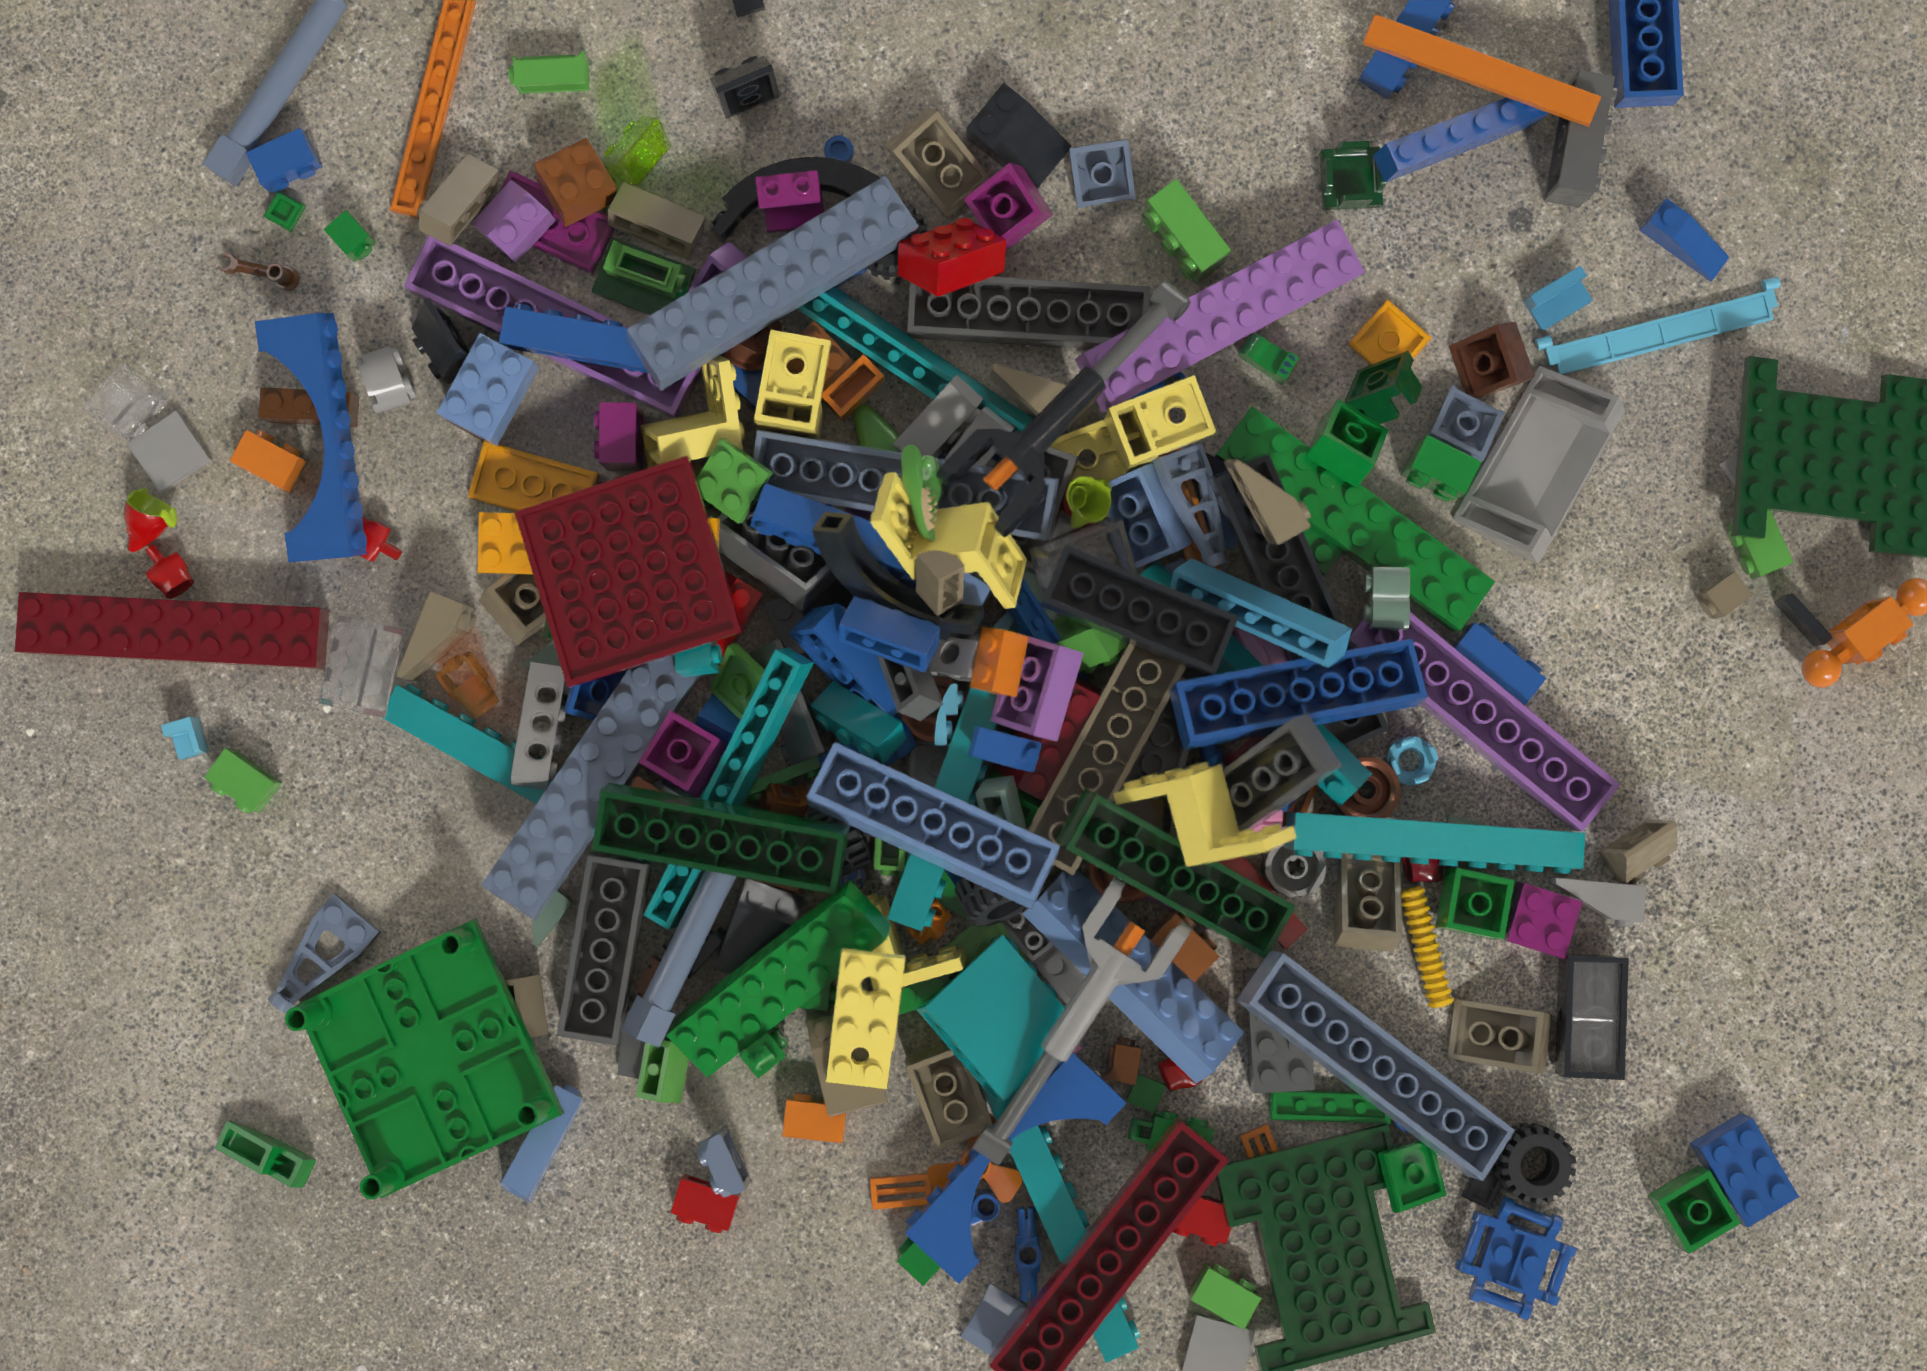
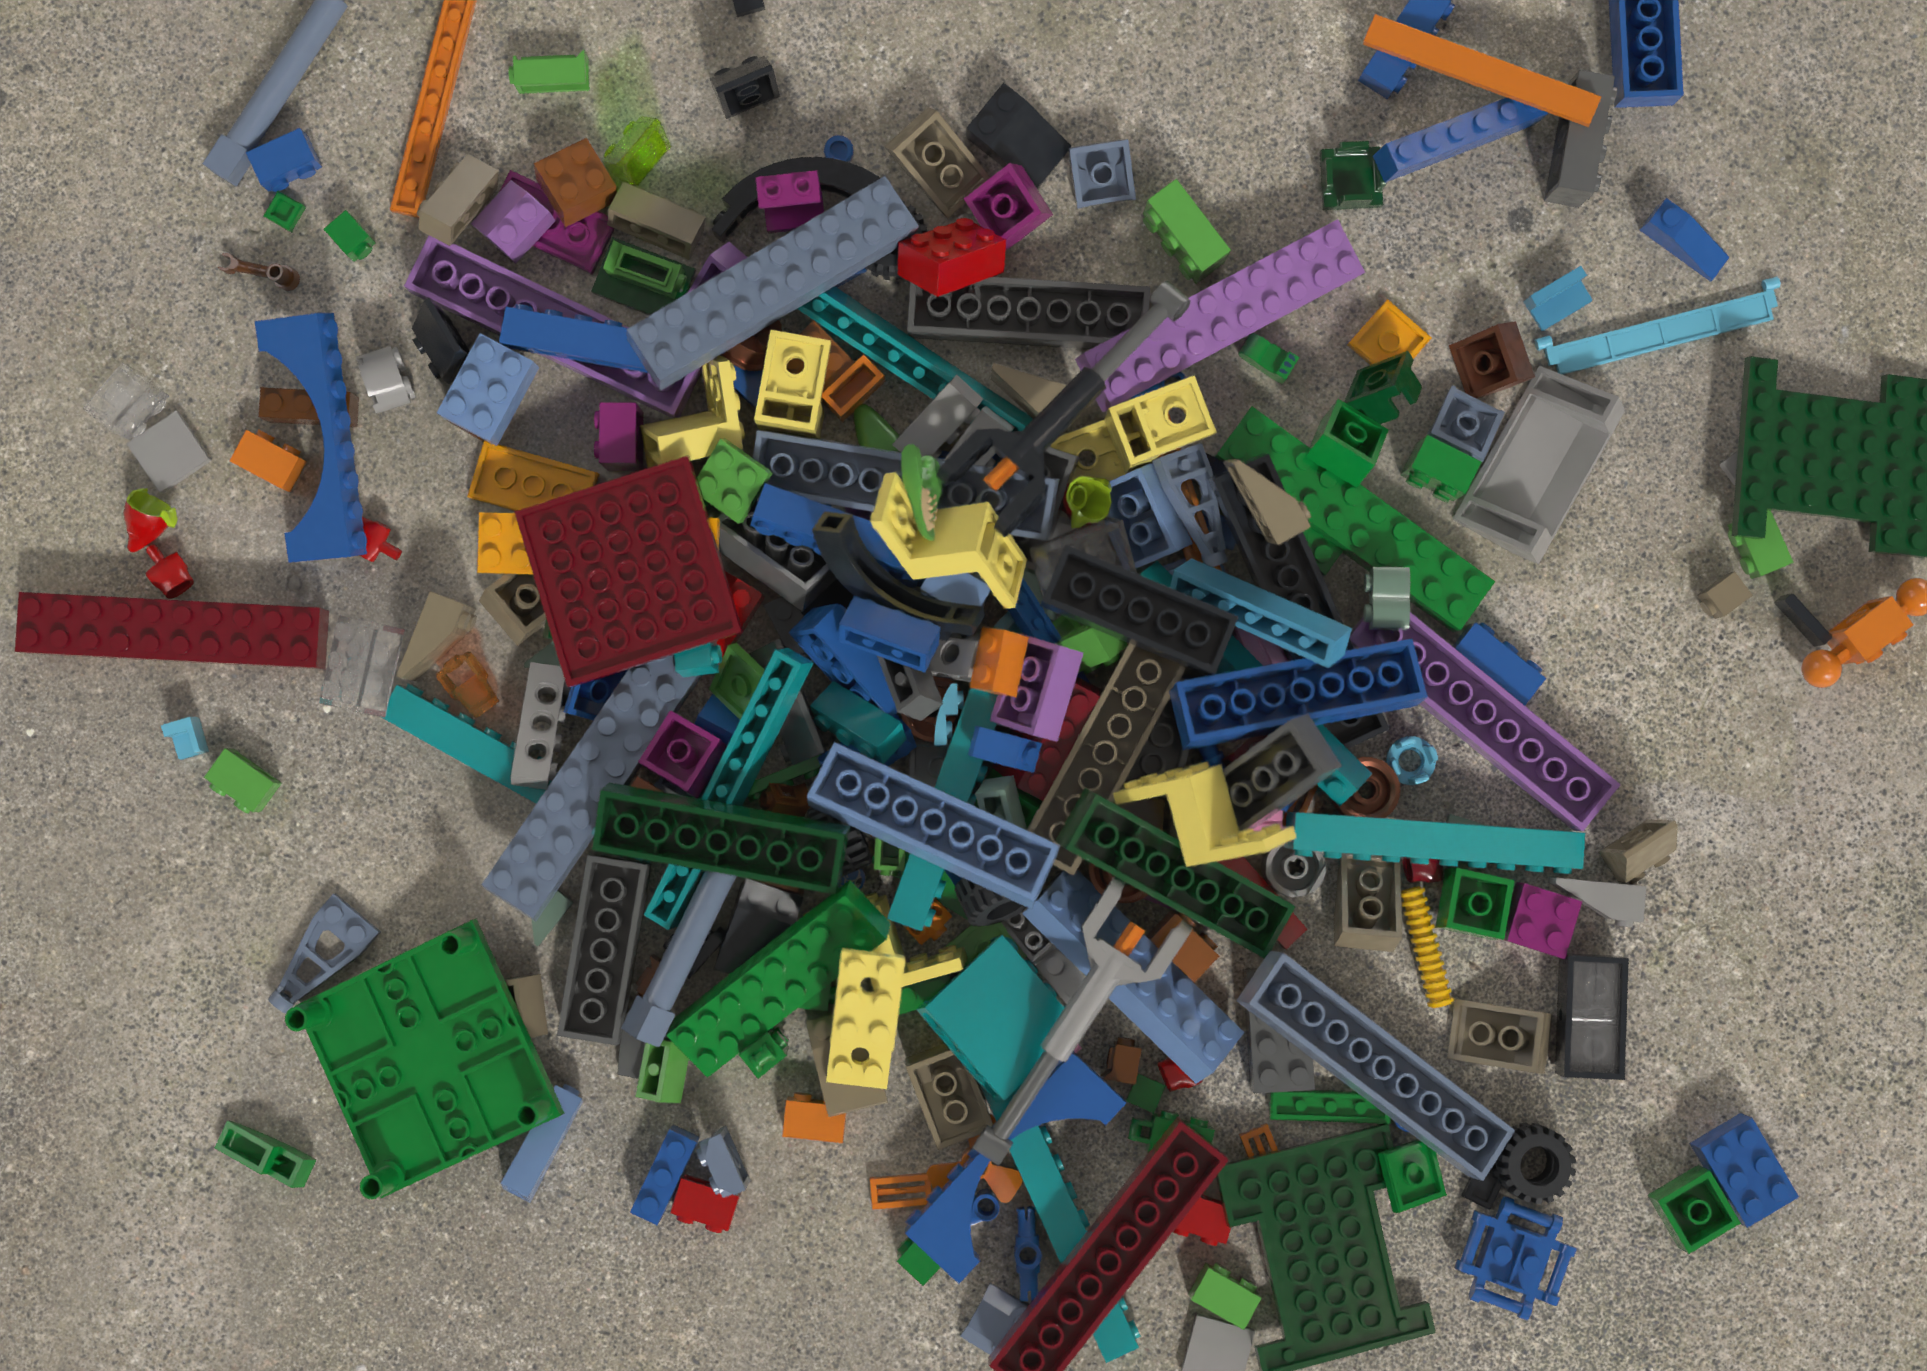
dark tan brick [916,550,965,616] -> none
none -> blue brick [630,1124,700,1225]

